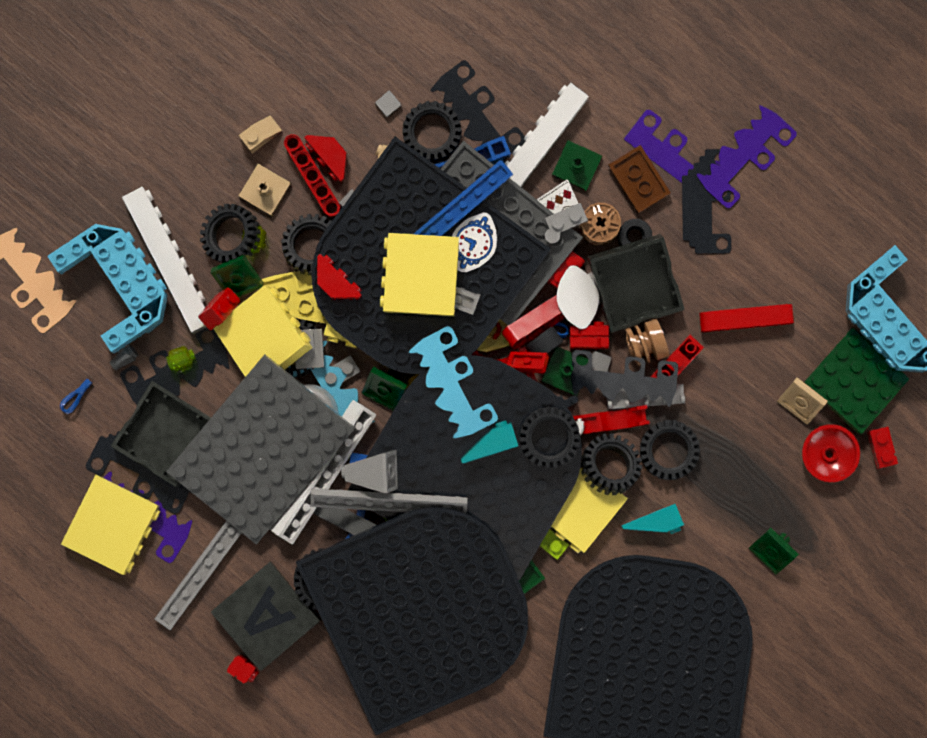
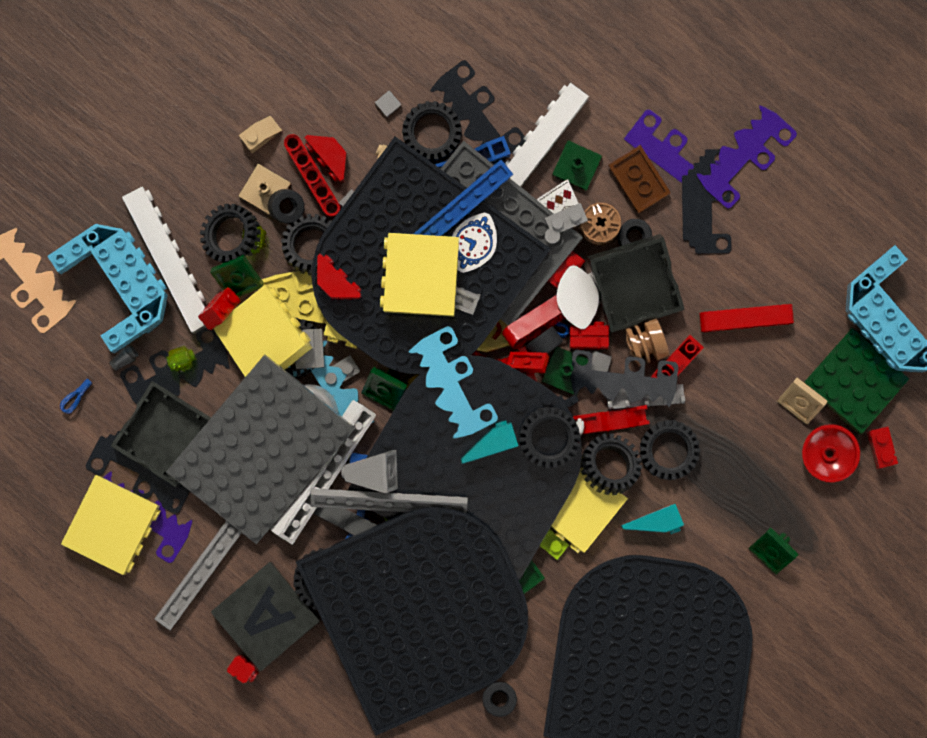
none -> black tyre [268,189,305,224]
none -> black tyre [482,681,517,717]

